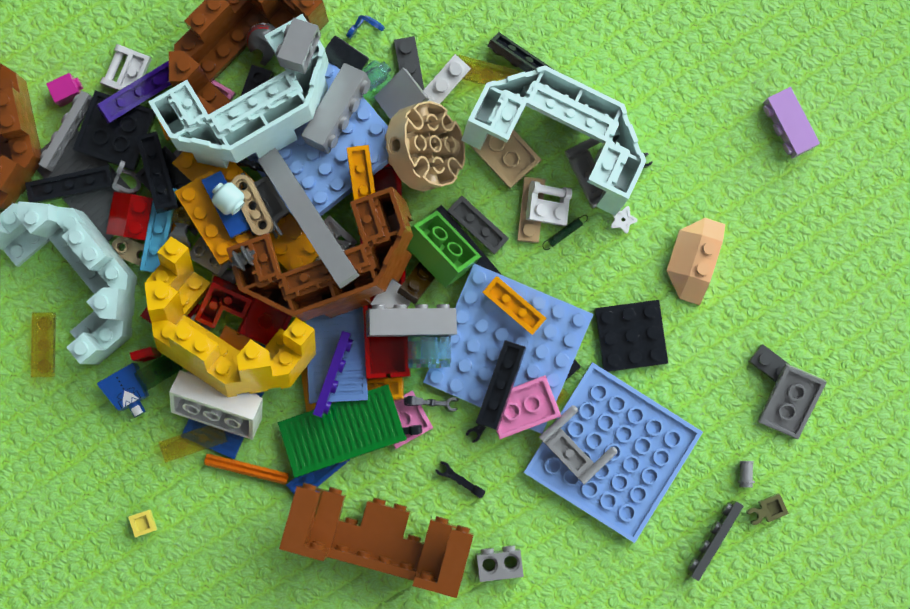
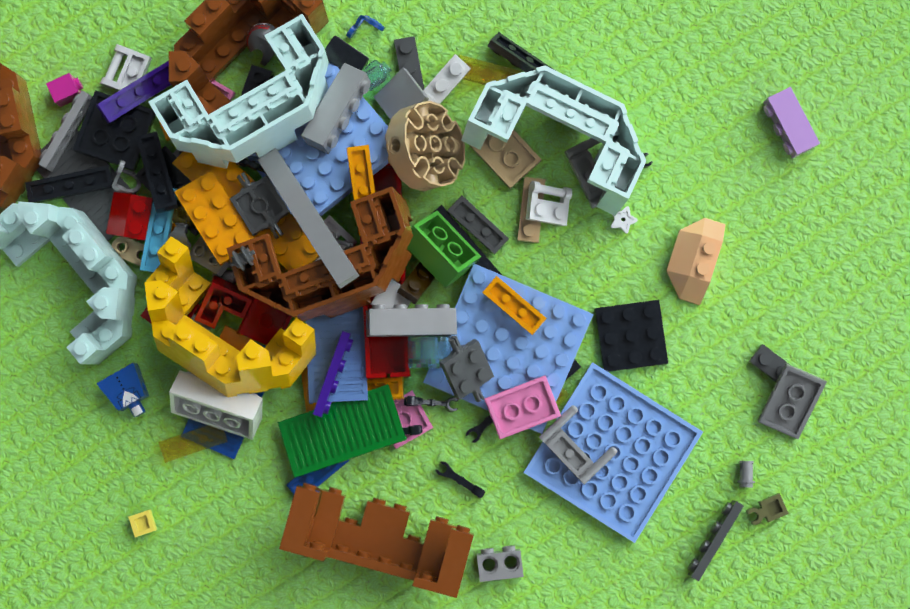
clear yellow plate [31,312,56,377] -> none
red tile [130,346,162,363] -> none
clear green plate [134,355,183,392] -> none
blue tile [201,171,251,239] -> none
orange axle [204,454,289,485] -> none
light aqua head [212,182,245,215] -> none
tan plate [232,175,274,236] -> none
light grey brick [276,18,321,74] -> none
black plate [476,340,526,431] -> none
dark green piece [542,215,588,250] -> none
none -> dark grey plate [439,336,494,402]

